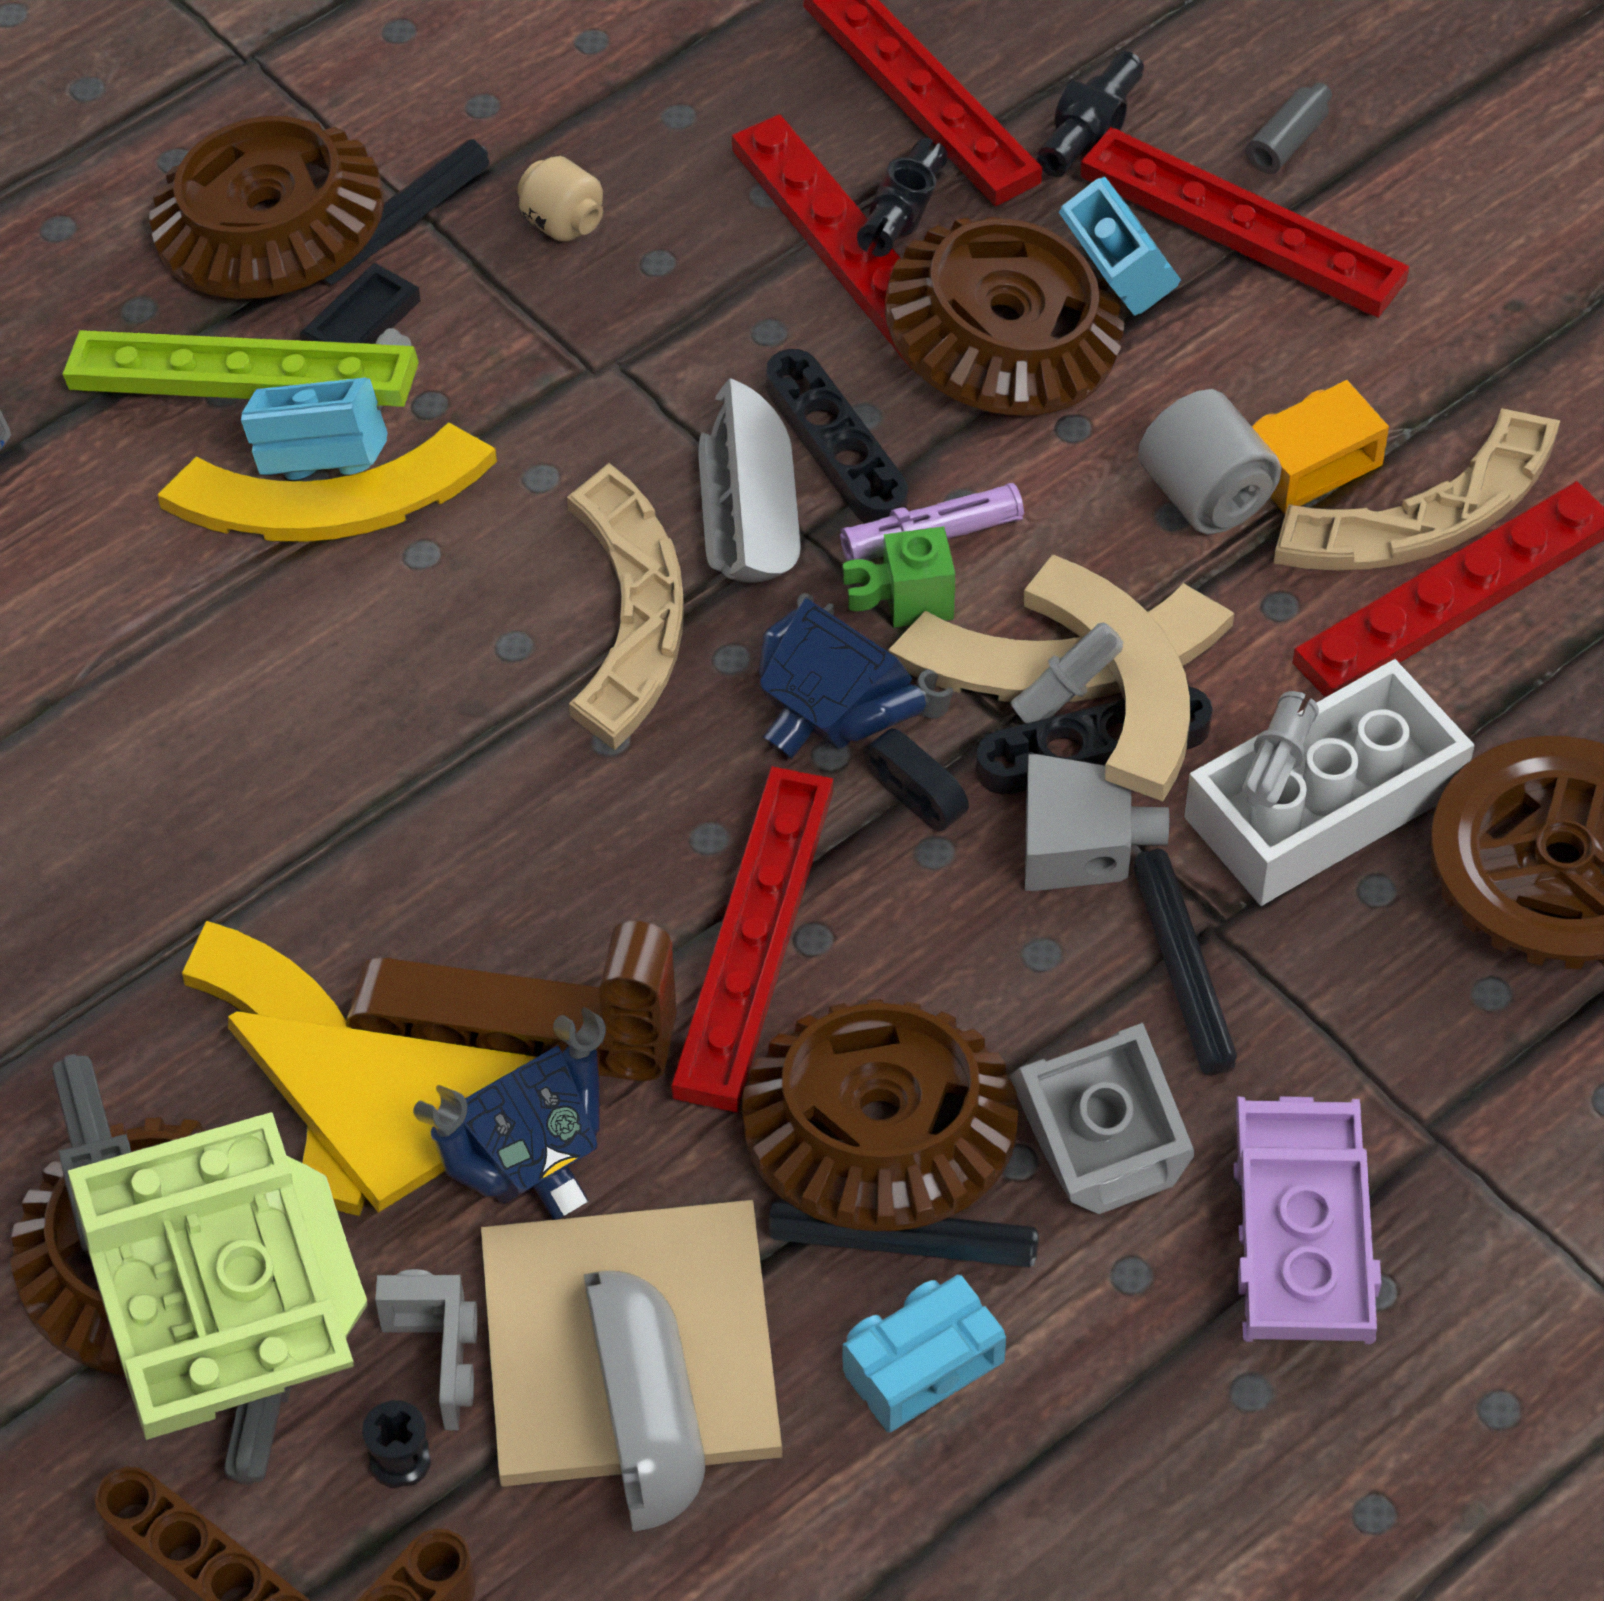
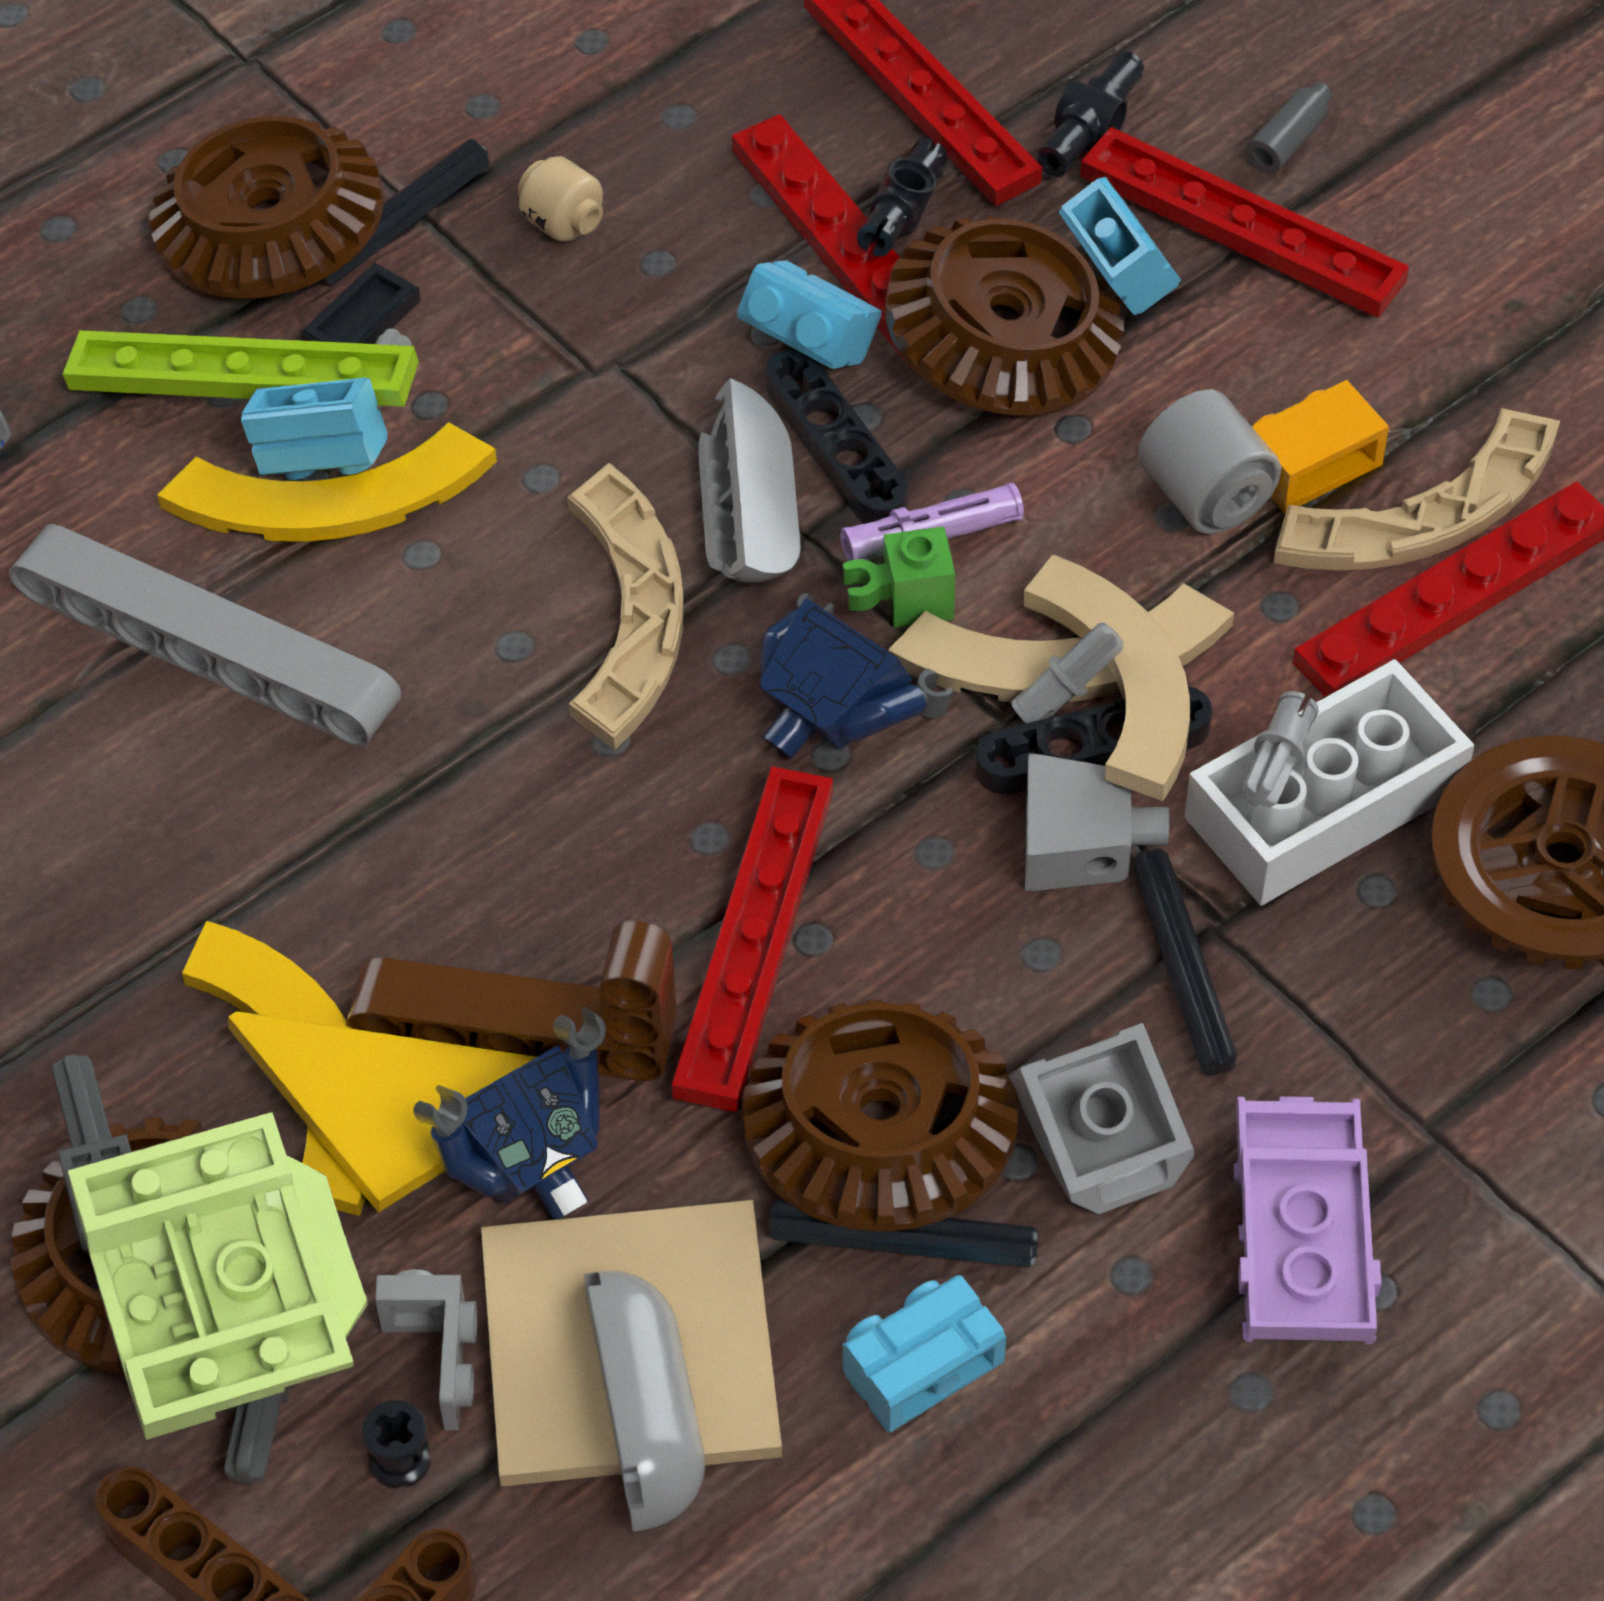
black beam [863,728,969,831] -> none
none -> light grey beam [9,524,402,746]
none -> medium azure brick [737,260,881,369]

